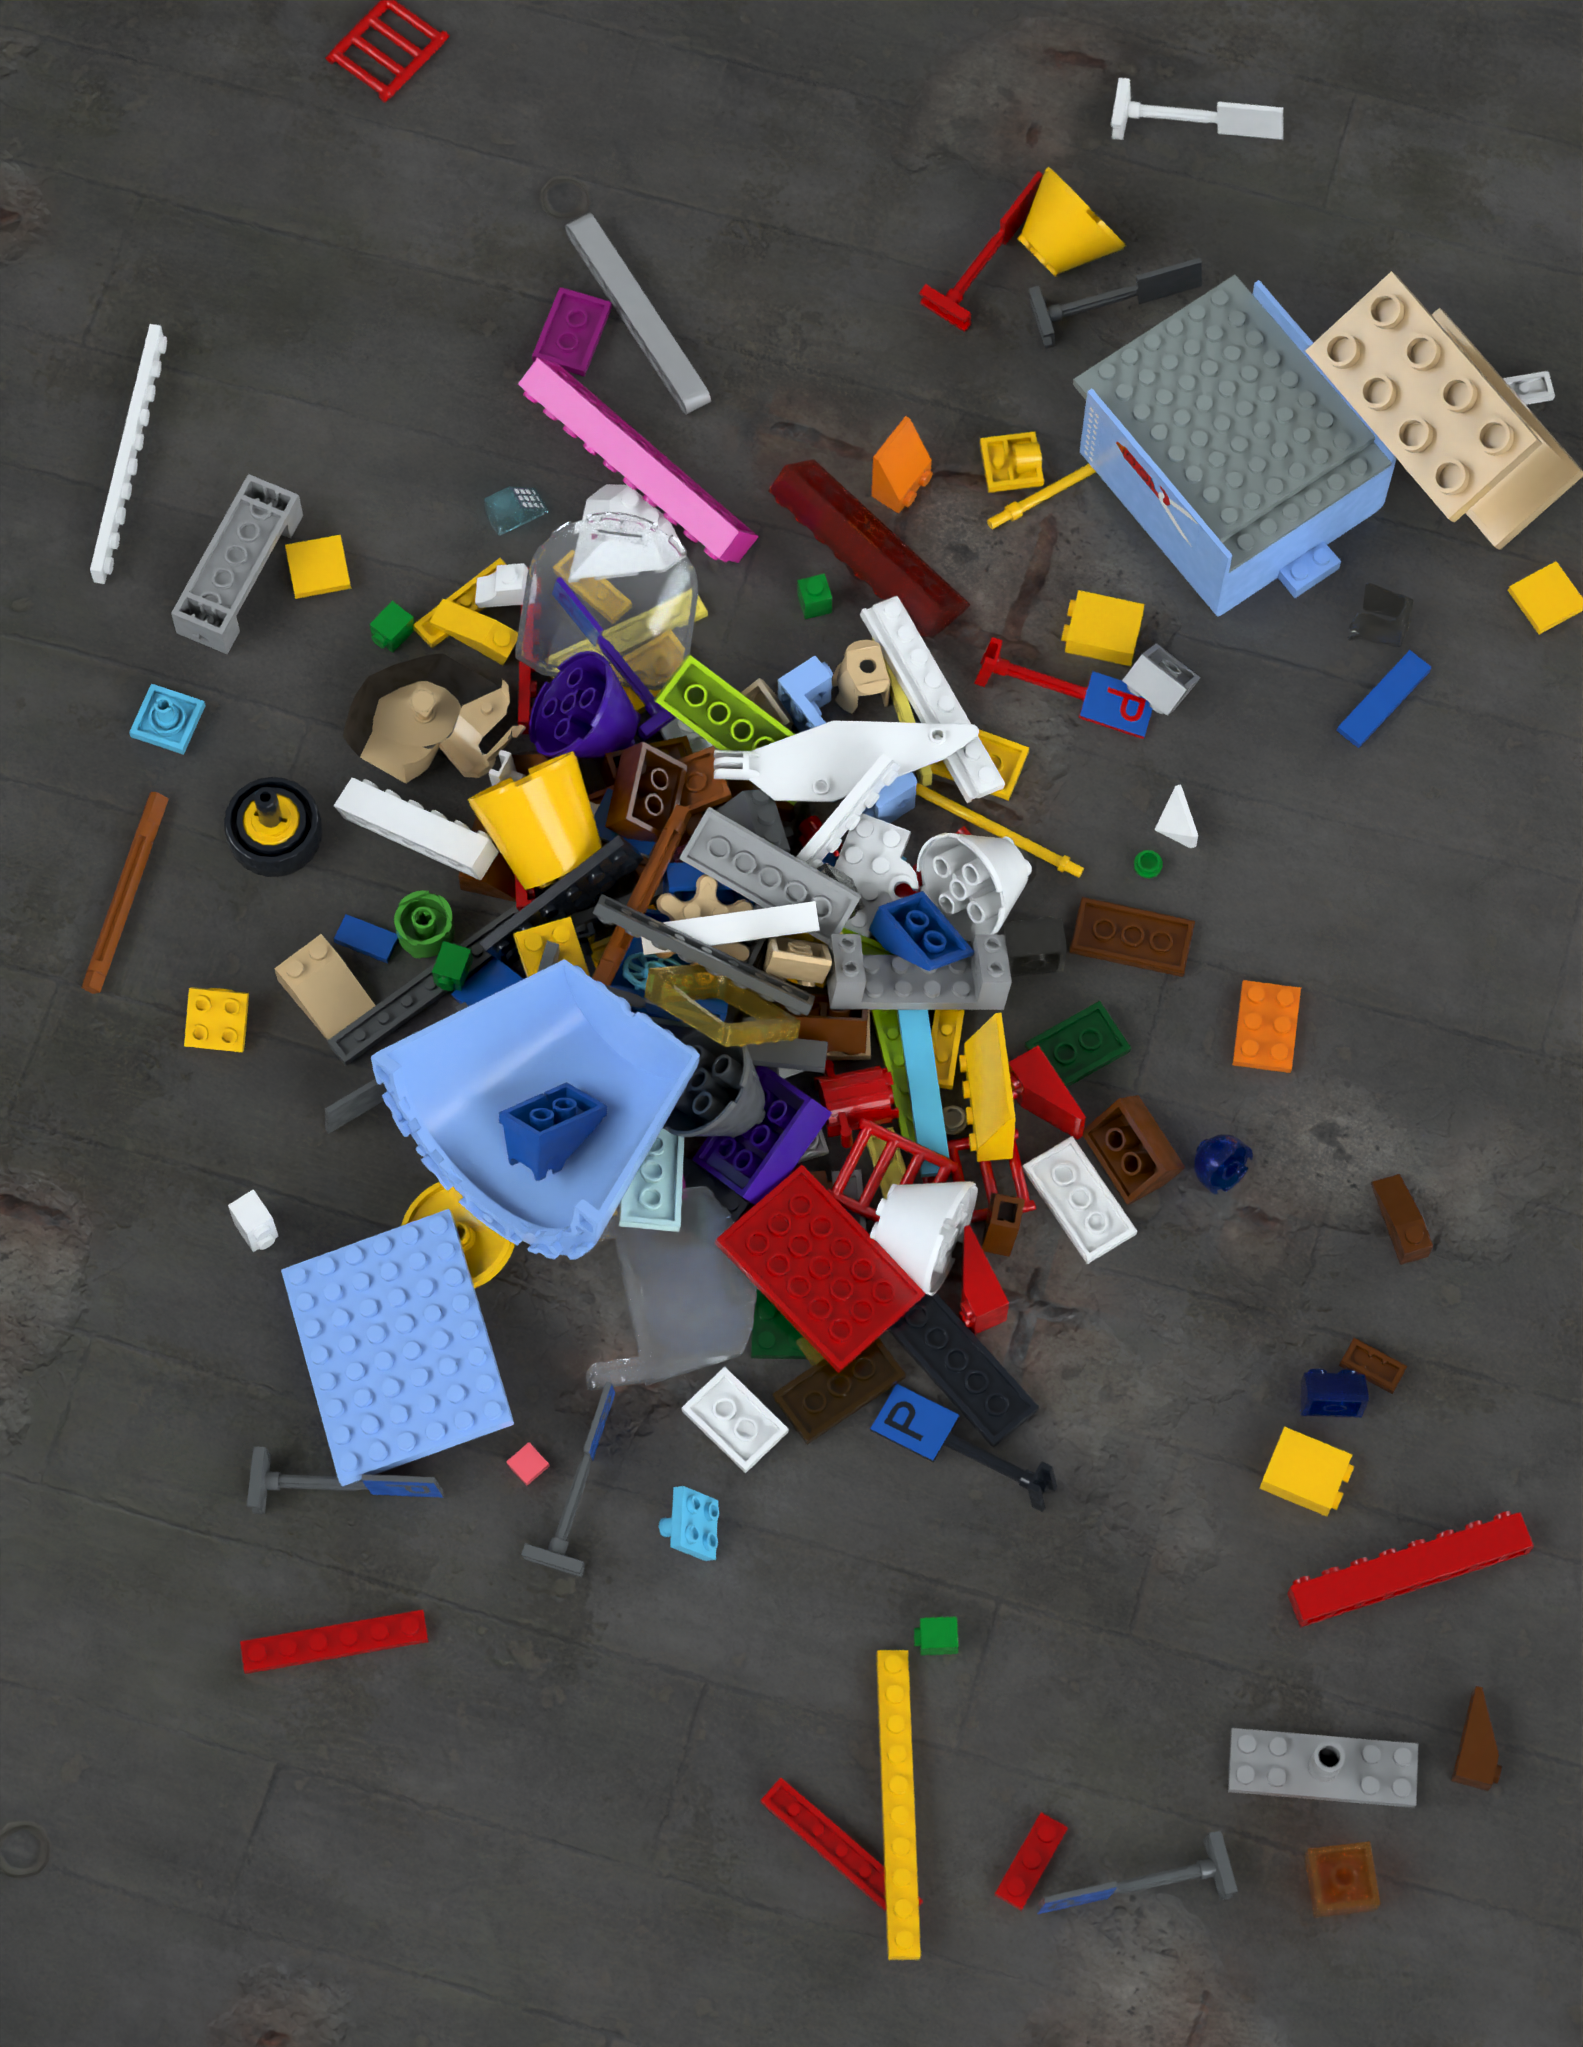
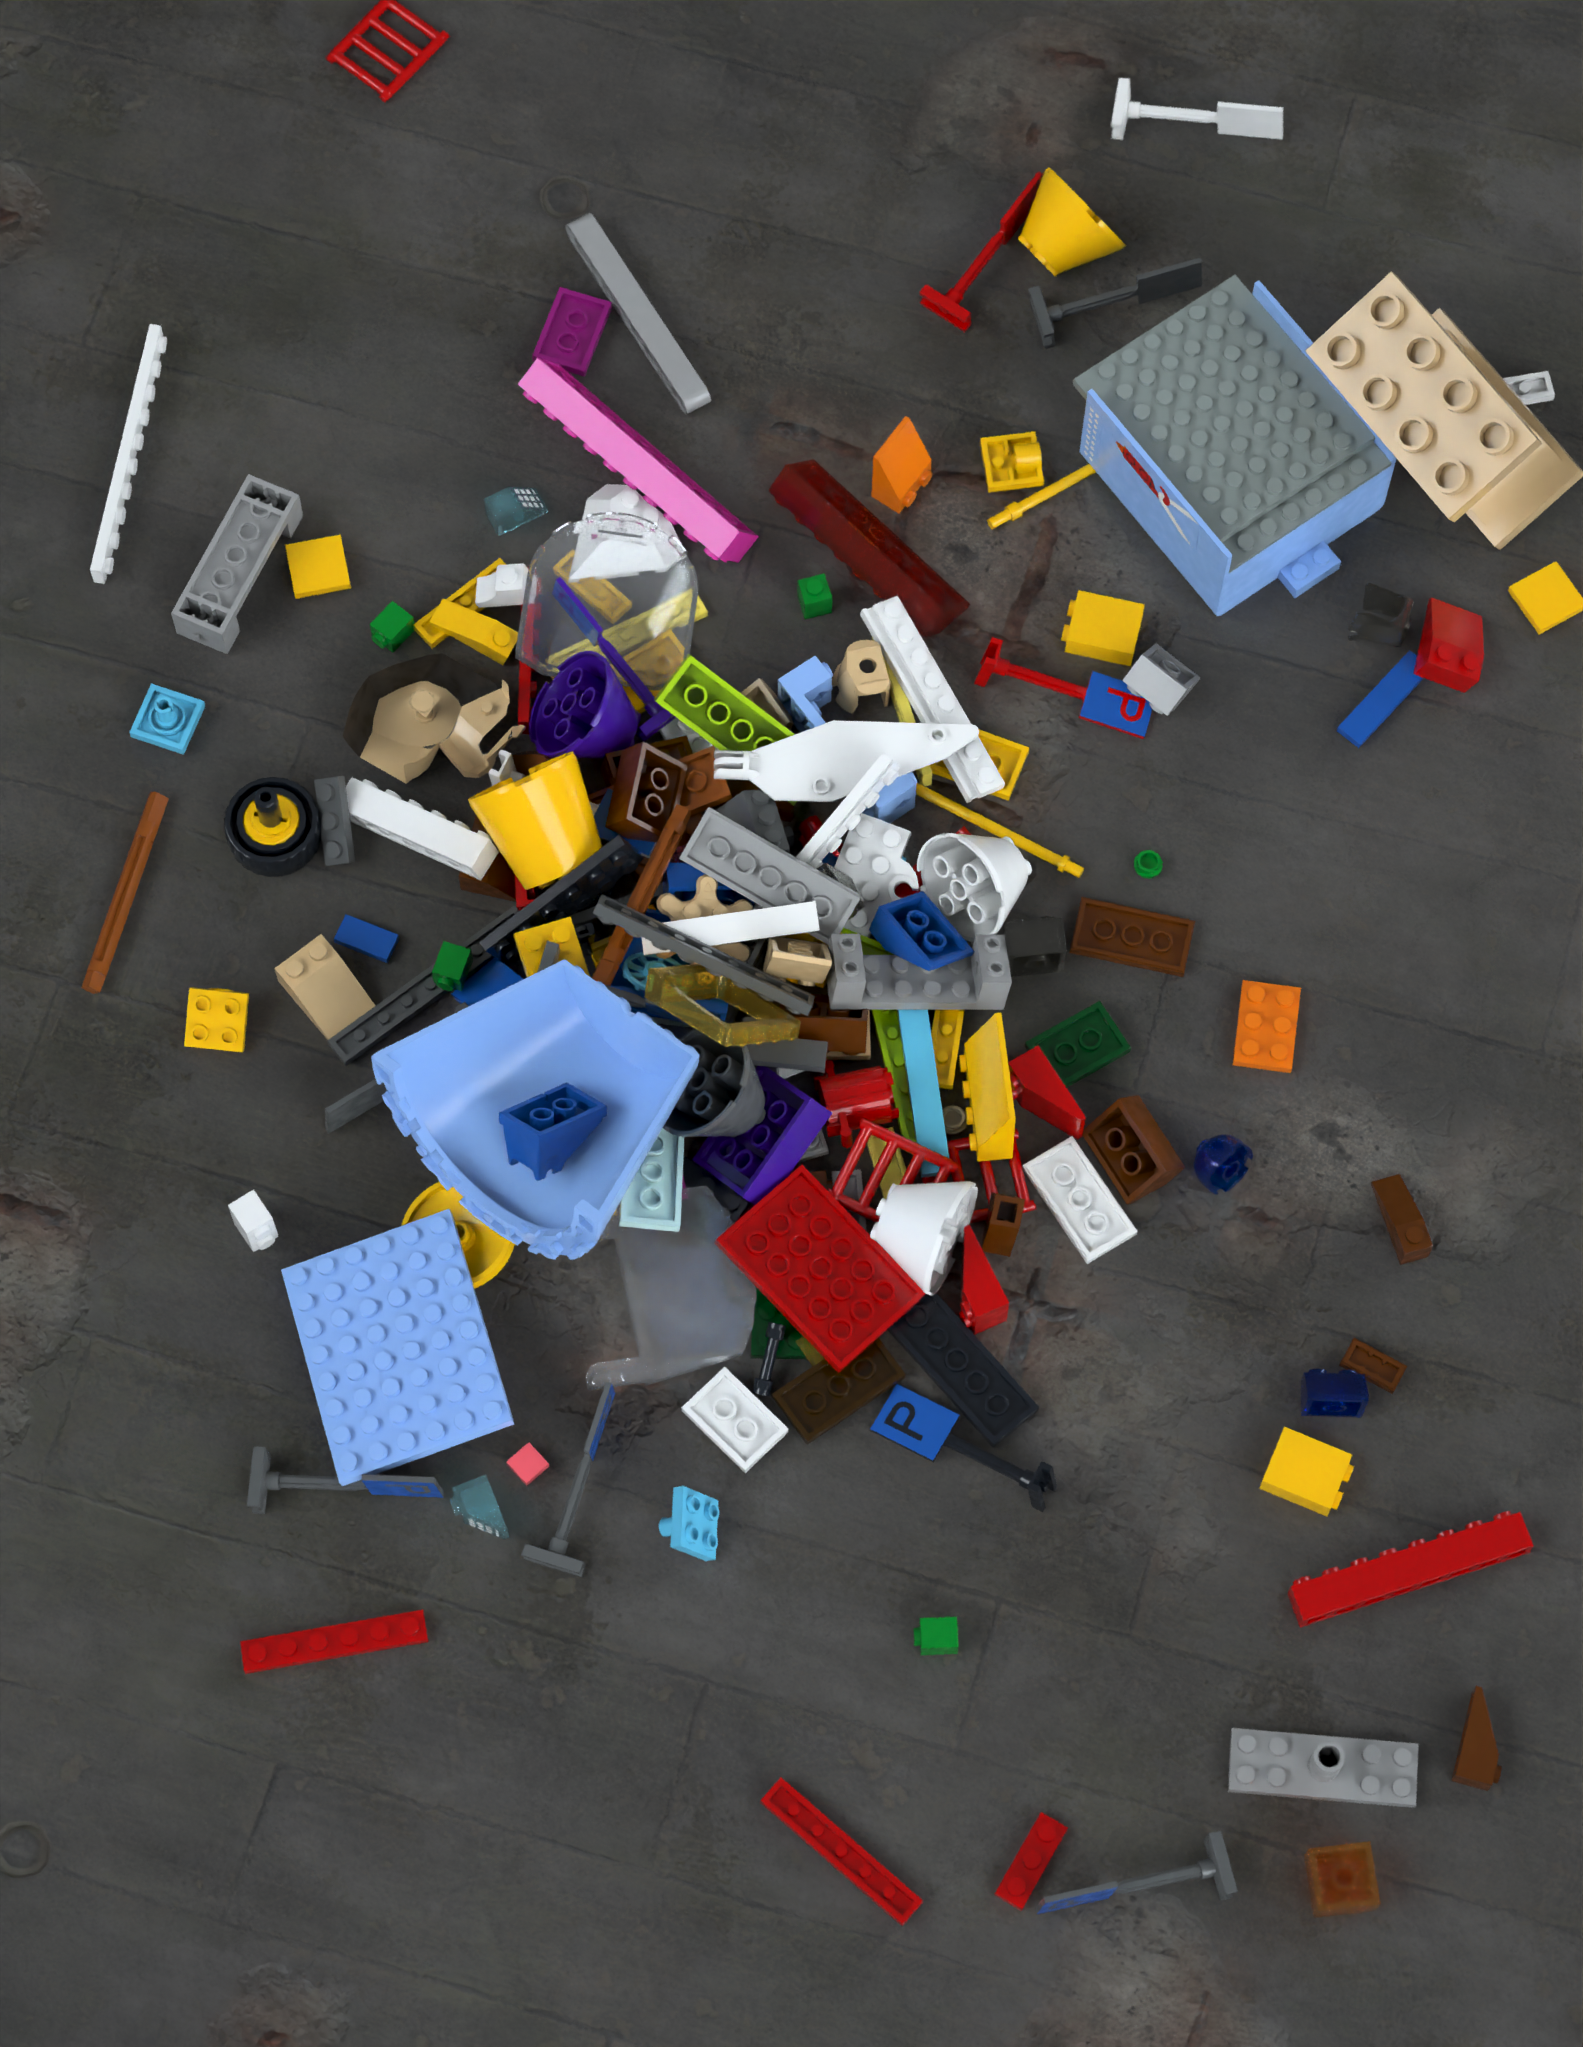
bright green brick [394,890,455,959] -> none
yellow plate [876,1650,921,1960] -> none
white slope [1155,785,1198,848] -> none
none -> dark grey plate [314,776,356,866]
none -> clear light blue slope [449,1474,509,1539]
none -> black bar [752,1322,786,1396]
none -> red slope [1413,597,1484,693]

